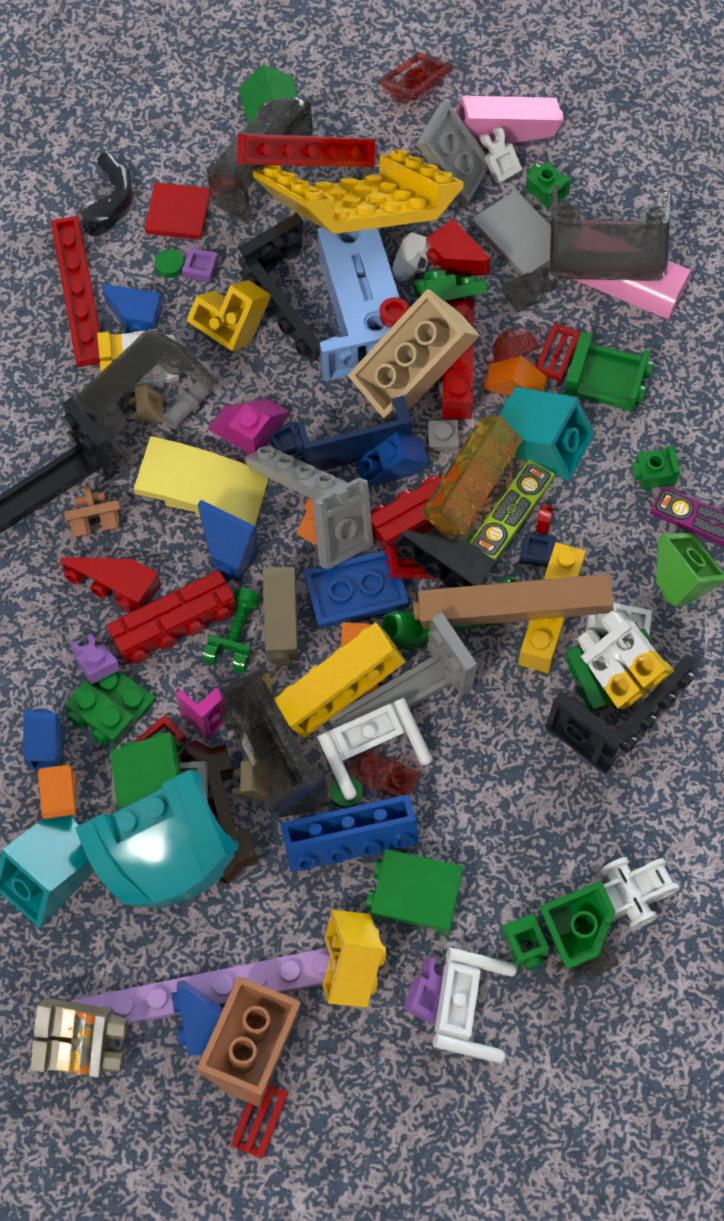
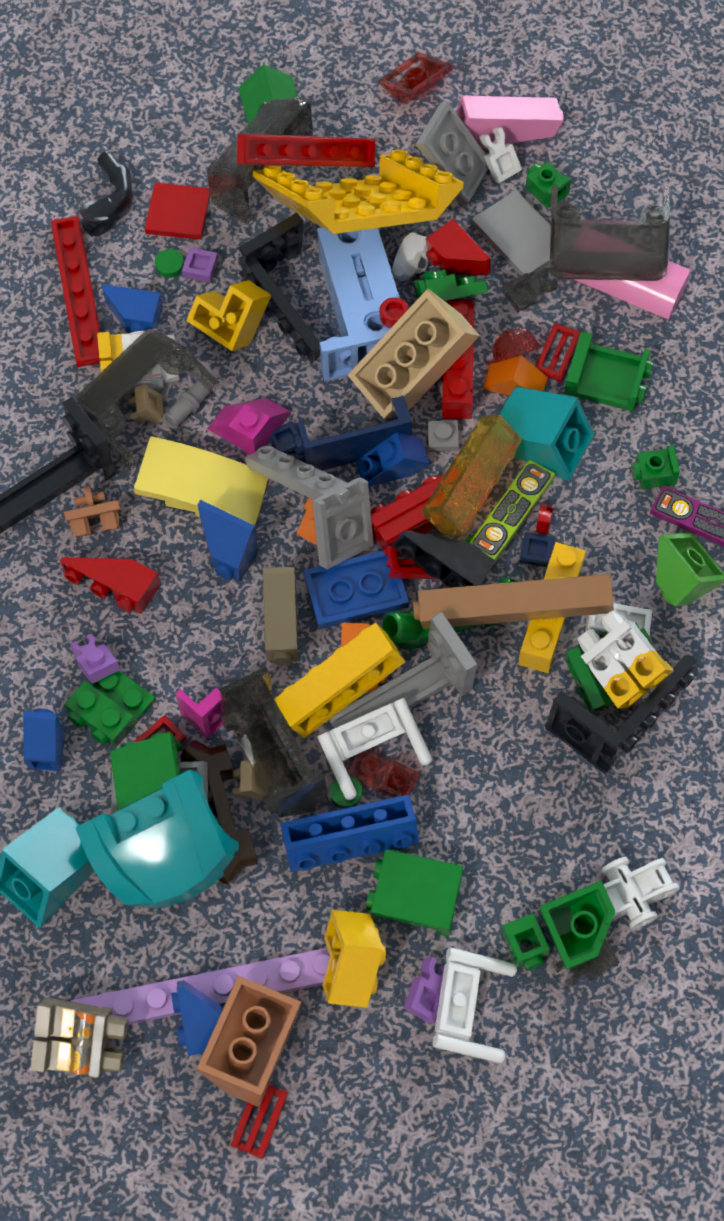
orange slope [38,765,78,819] -> none
red brick [106,570,237,665] -> none
green bar [202,588,261,674] -> none

